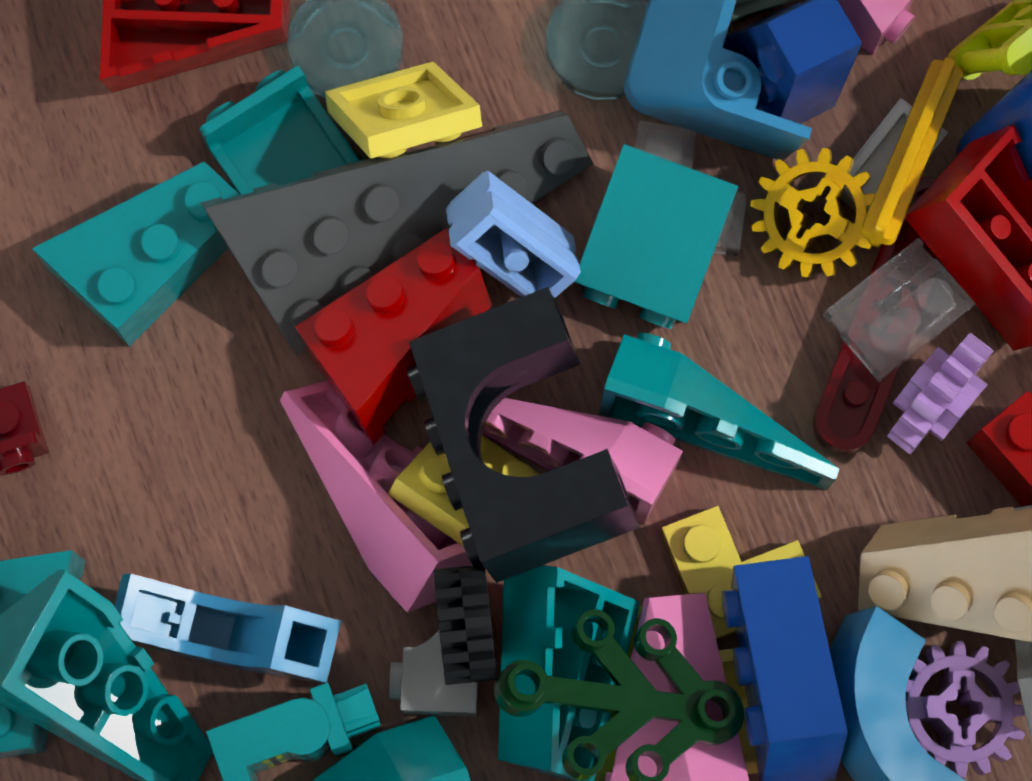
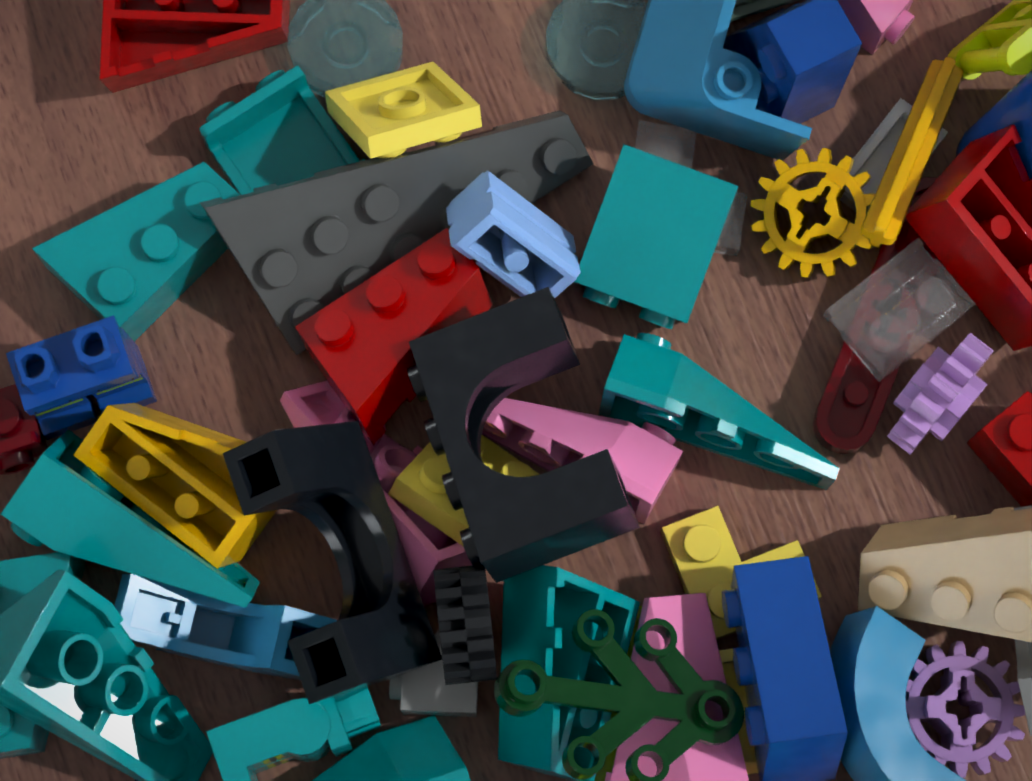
none -> teal wedge [1,430,260,608]
none -> blue hips [6,315,157,440]
none -> yellow wedge [73,403,277,569]
none -> black arch [223,421,442,704]

